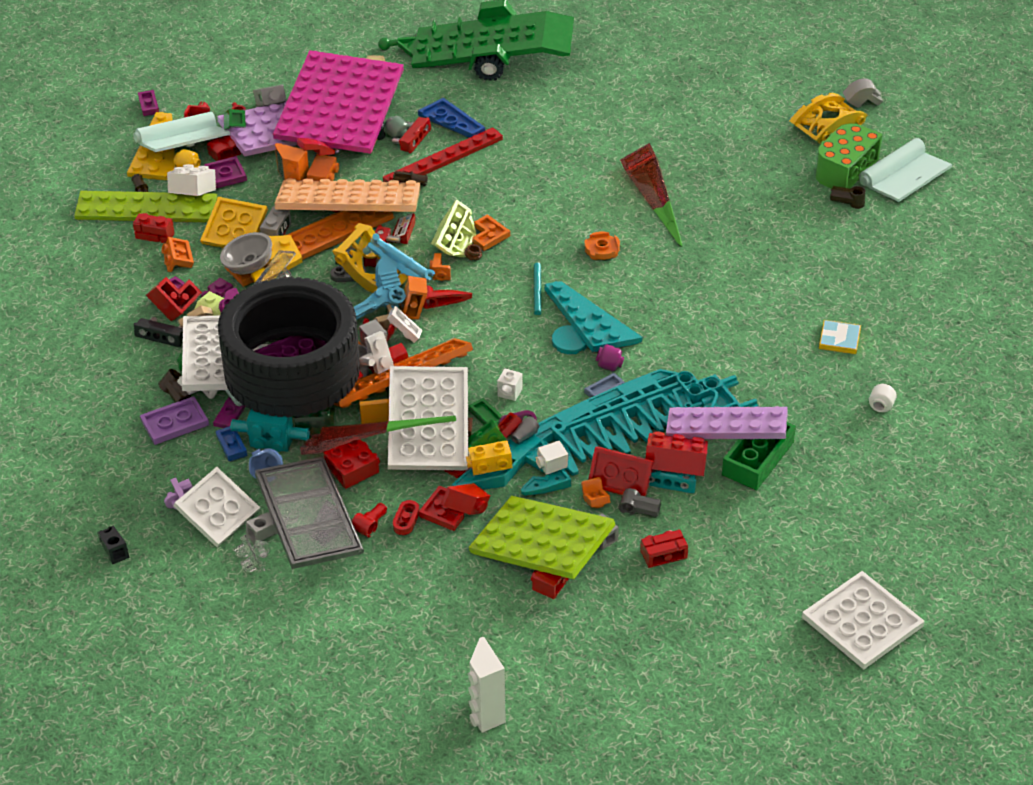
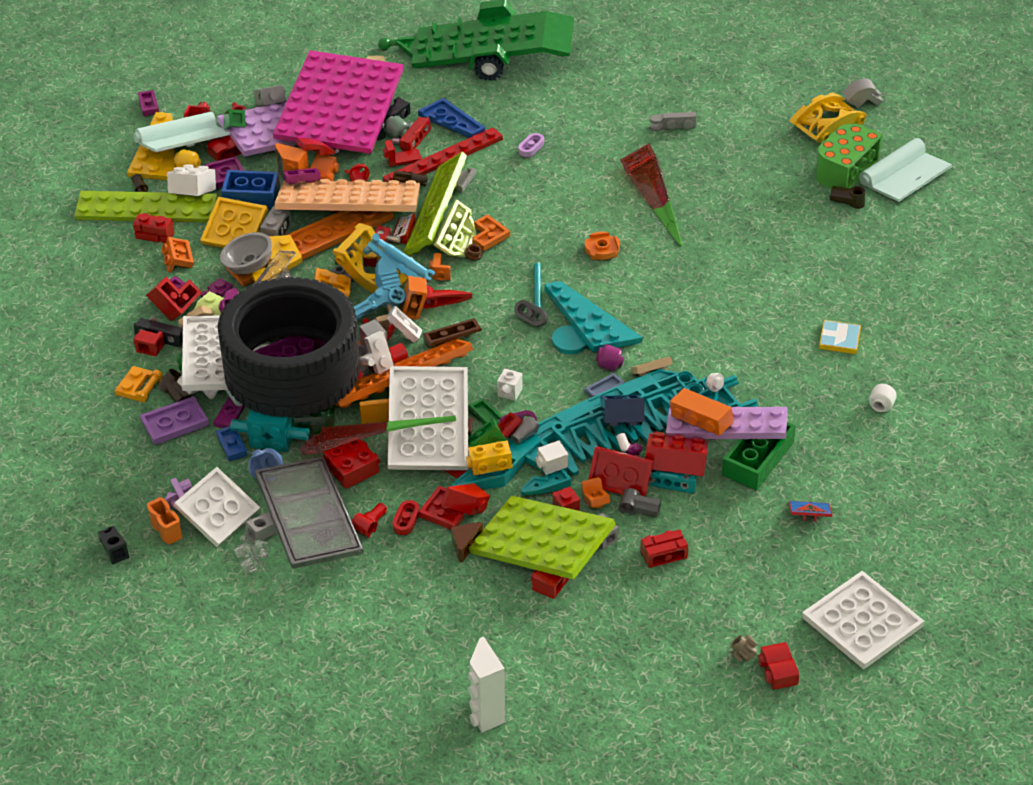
none -> light orange plate [115,366,163,402]
none -> red brick [133,330,165,357]
none -> orange brick [147,497,182,545]
none -> blue brick [221,170,280,210]
none -> magenta plate [283,168,320,184]
none -> light orange plate [314,268,351,298]
none -> red piece [344,163,370,182]
none -> red bracket [382,140,422,167]
none -> black leg [384,97,411,123]
none -> lime plate [403,151,467,256]
none -> reddish brown slope [423,318,482,347]
none -> reddish brown slope [451,522,483,563]
none -> light grey plate [455,168,477,193]
none -> dark grey plate [514,300,548,327]
none -> lavender plate [518,133,544,157]
none -> red brick [552,487,580,511]
none -> dark blue slope [600,395,645,426]
none -> arm [616,433,642,456]
none -> tan plate [630,357,673,377]
none -> light grey hinge [650,112,697,131]
none -> orange brick [670,388,734,436]
none -> white plate [706,373,724,392]
none -> dark tan gear [730,634,757,662]
none -> red brick [757,642,799,690]
none -> piece [789,501,832,521]

